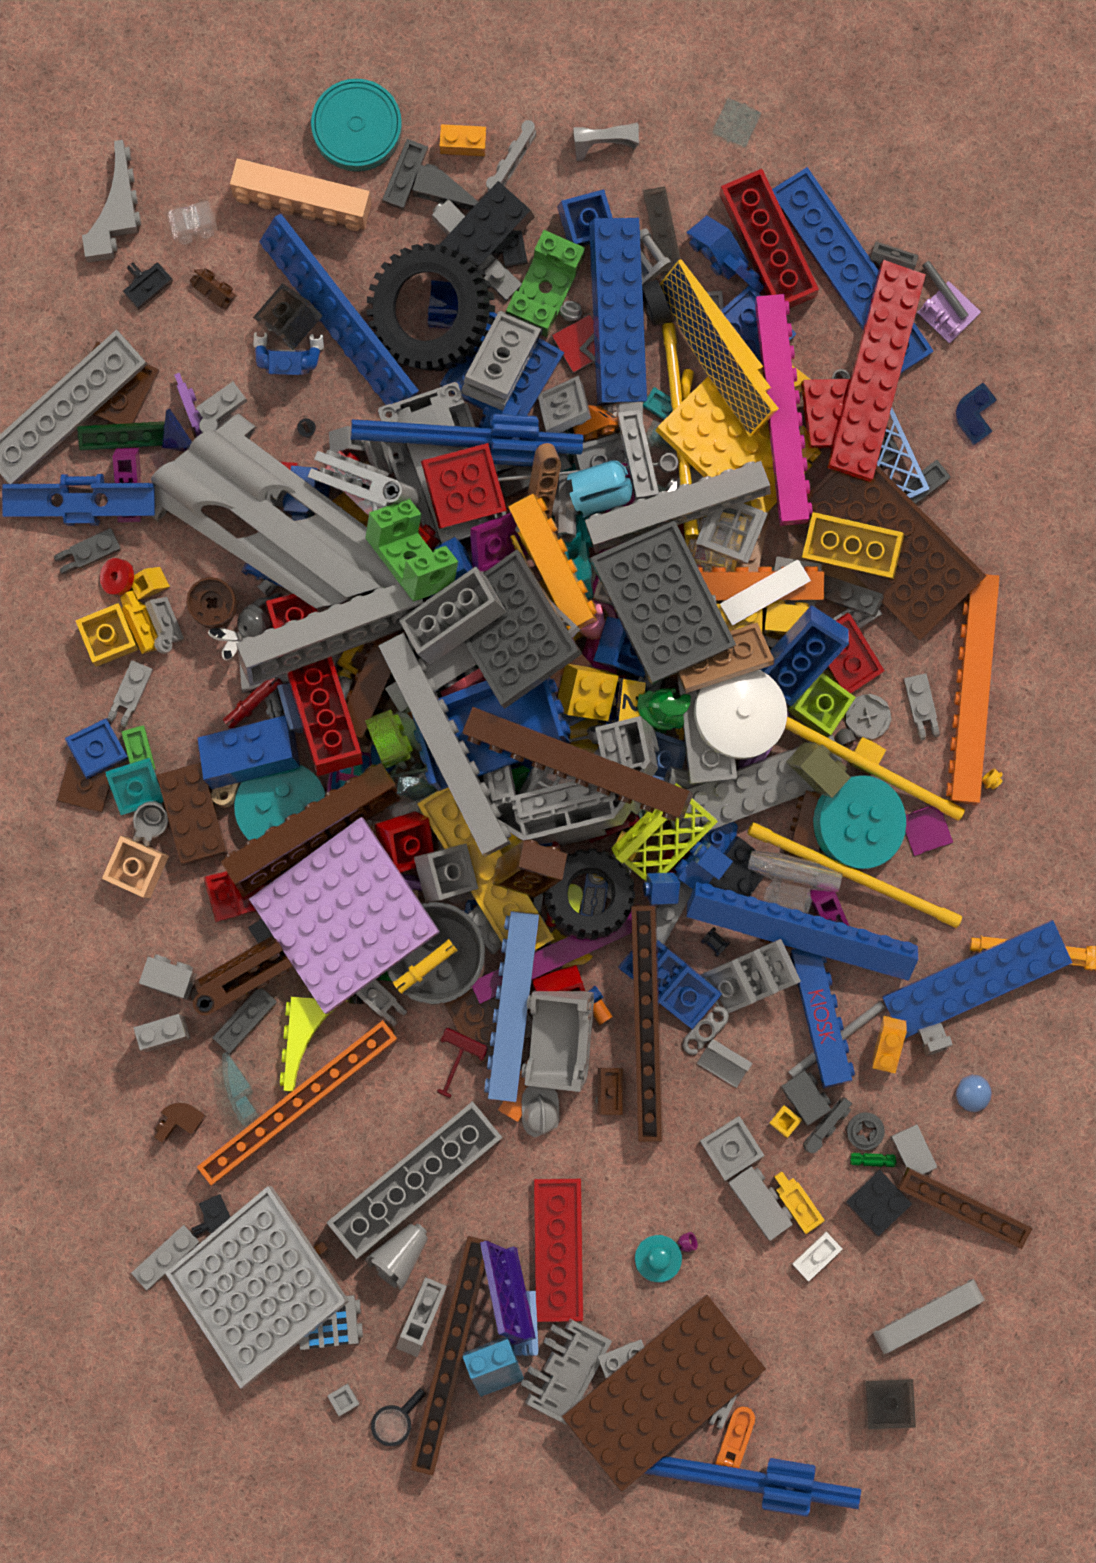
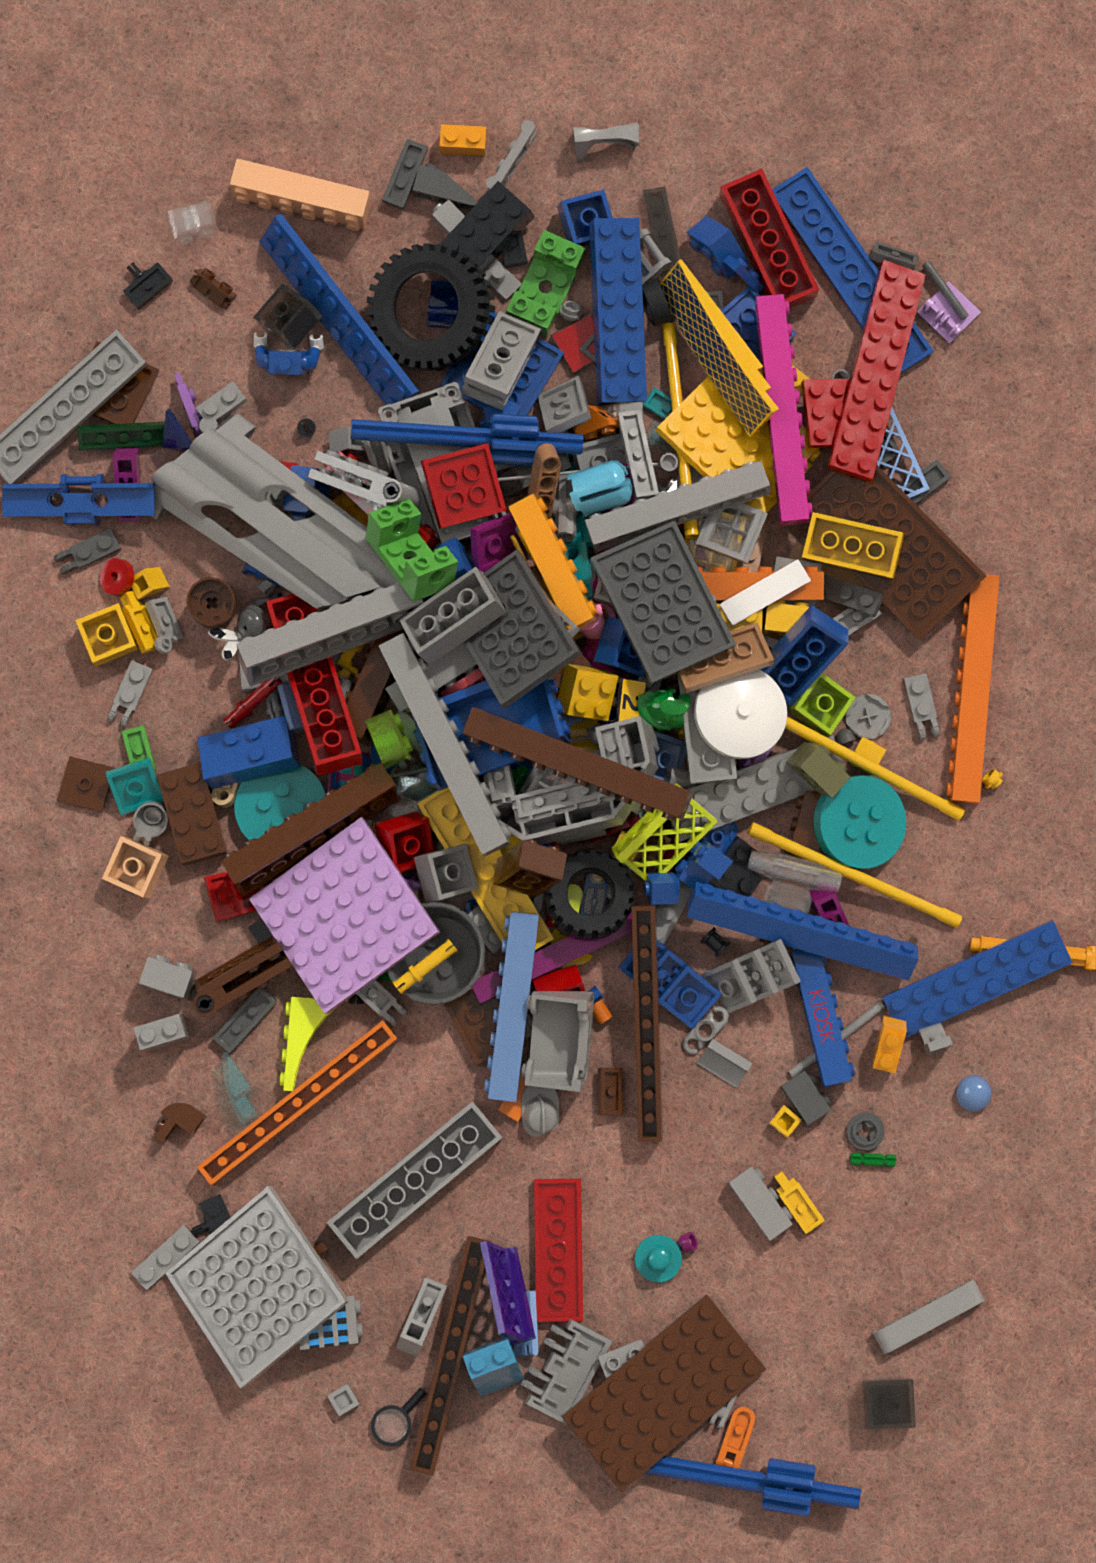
blue tile [65,718,128,779] -> none
light grey arch [82,140,141,262] -> none
teal brick [311,79,402,172] -> none
light grey cone [365,1223,428,1290] -> none
dark red piece [437,1028,488,1098] -> none
yellow arm [680,369,694,401] -> none
light grey plate [700,1116,765,1181] -> none
clear light blue piece [712,98,762,148] -> none
white plate [792,1232,842,1282] -> none
dark grey hinge [803,1097,852,1154] -> none
red plate [828,613,885,693] -> none
black brick [843,1169,912,1236] -> none
light grey panel [890,1125,937,1174] -> none
reddish brown plate [897,1167,1032,1249] -> none
magenta piece [905,806,953,856] -> none
clear blue plate [956,382,997,445] -> none

